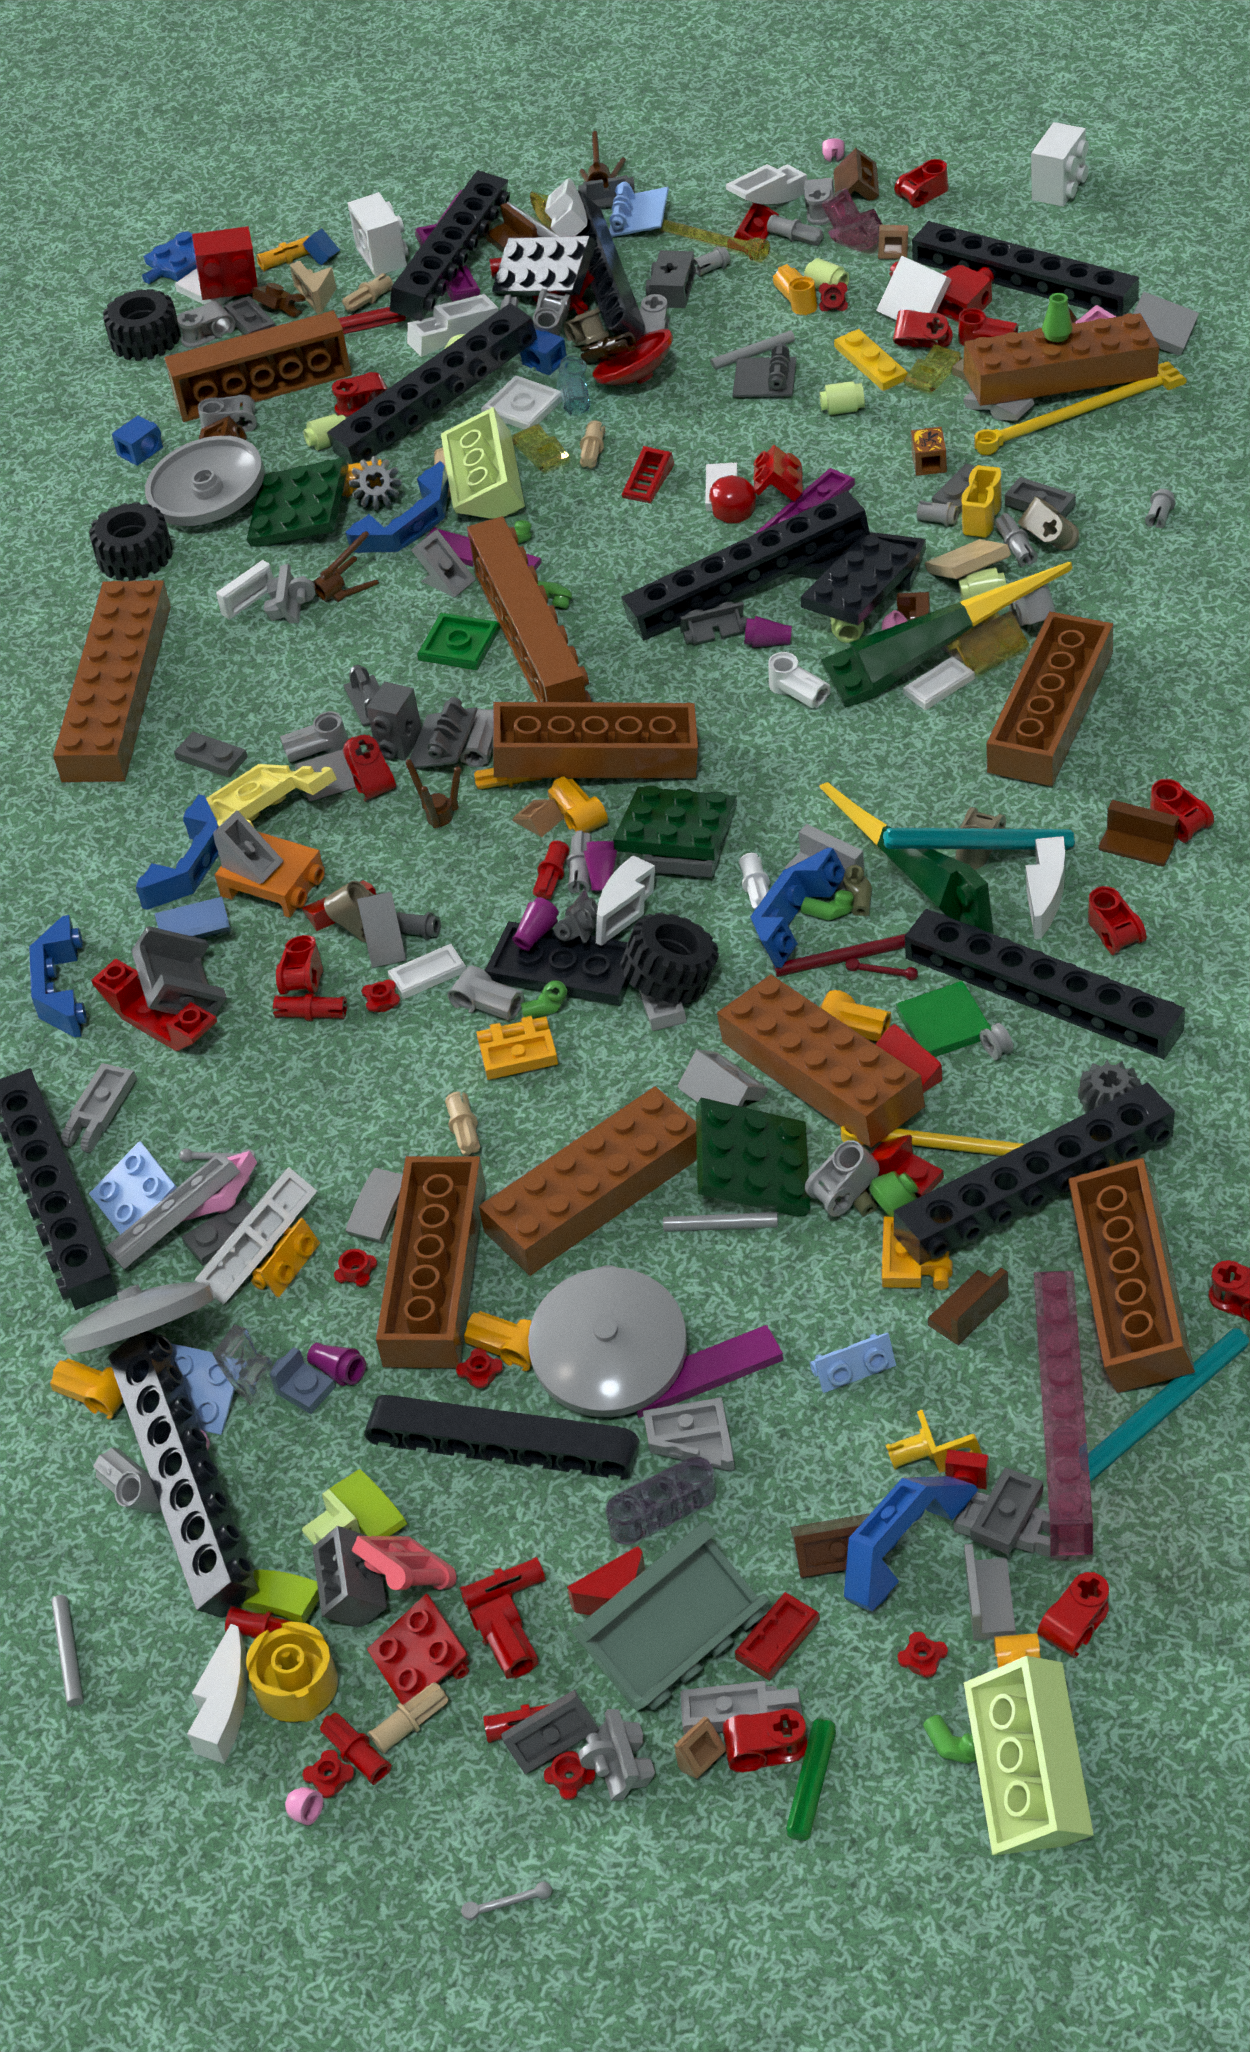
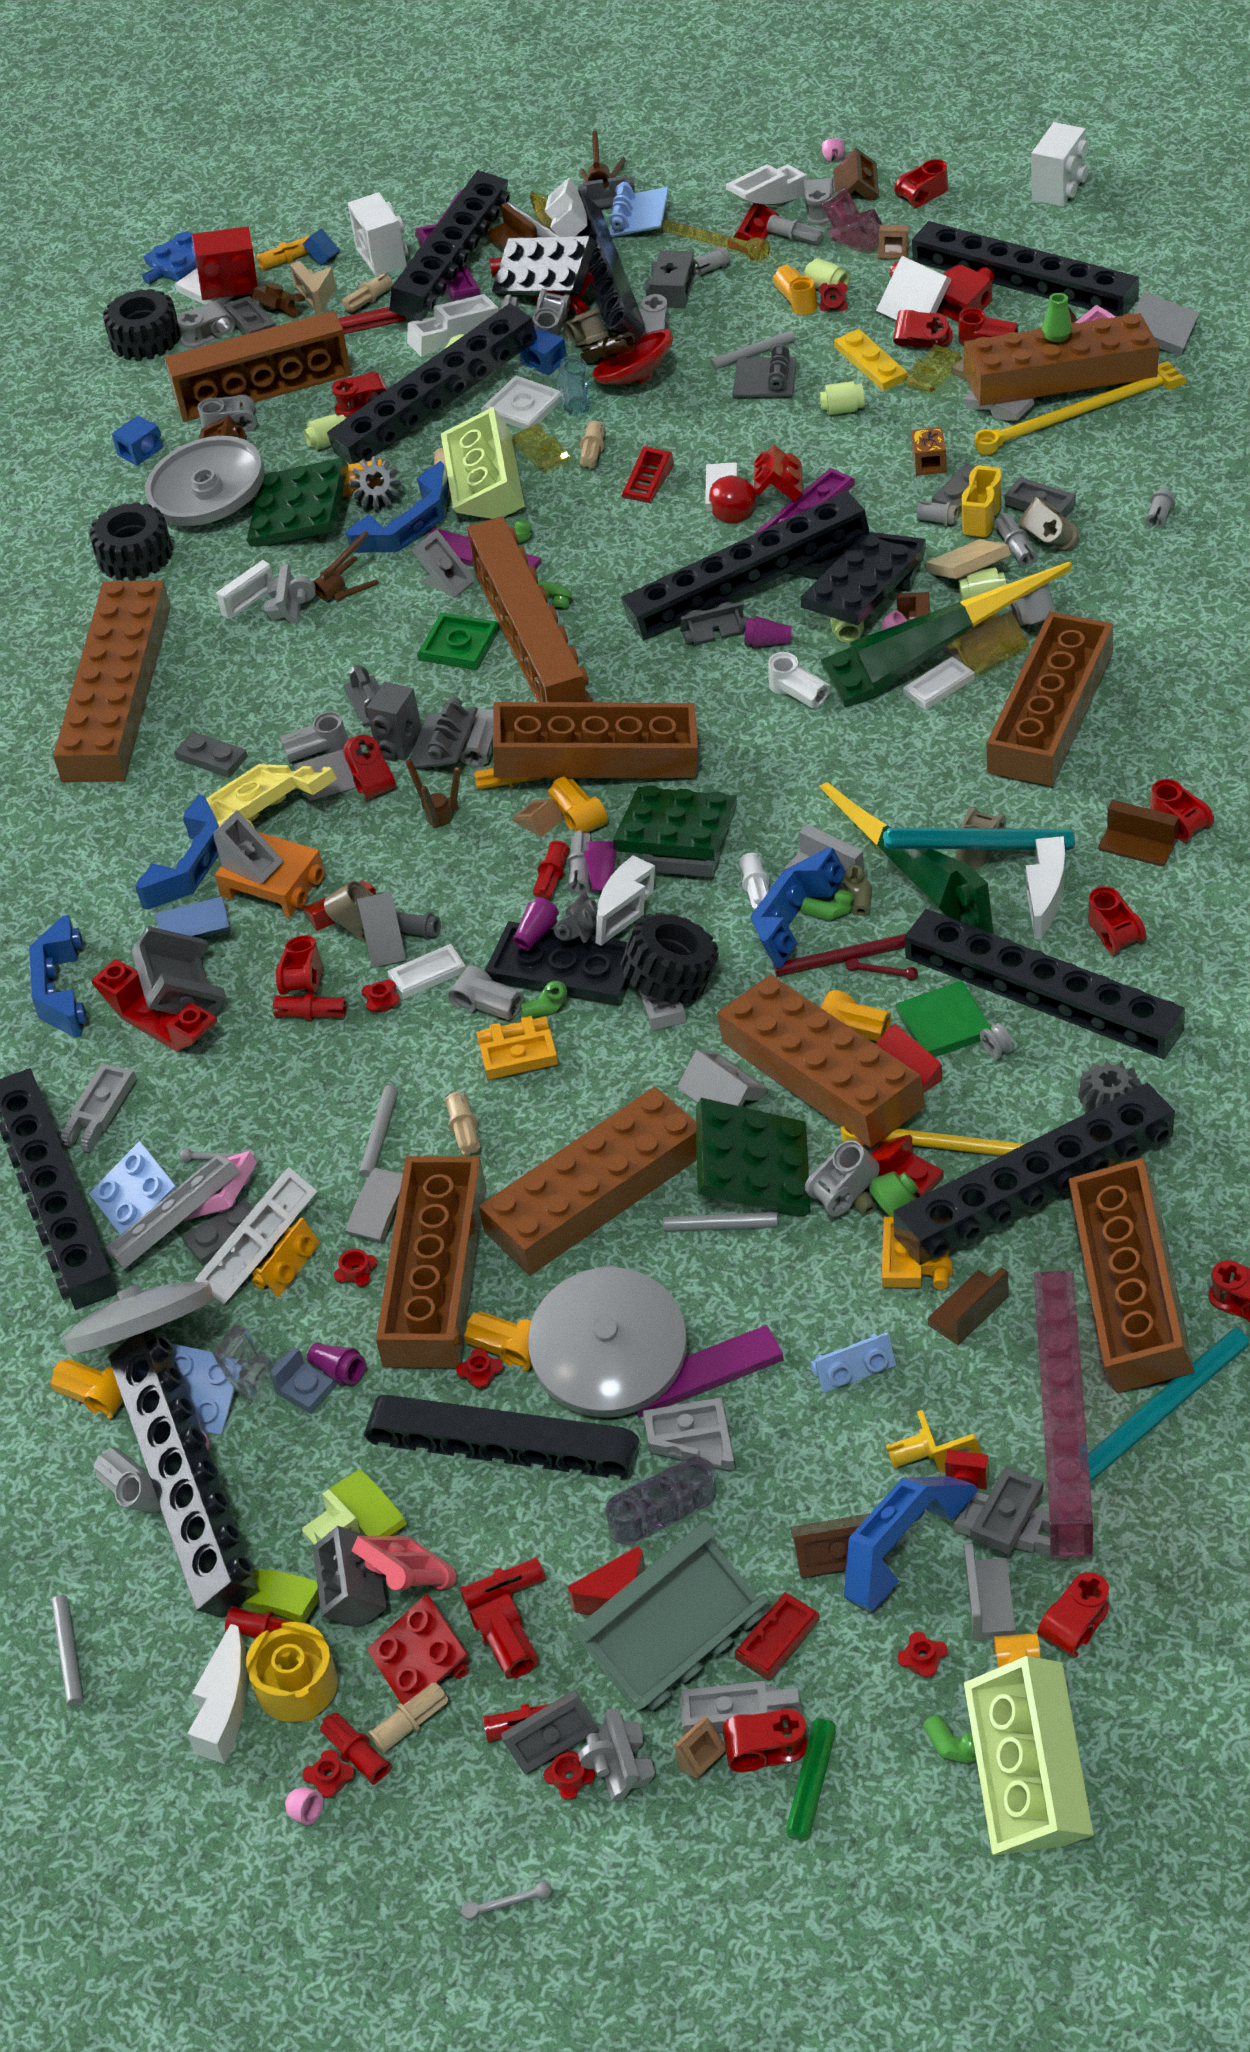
none -> light grey bar [359,1085,398,1177]

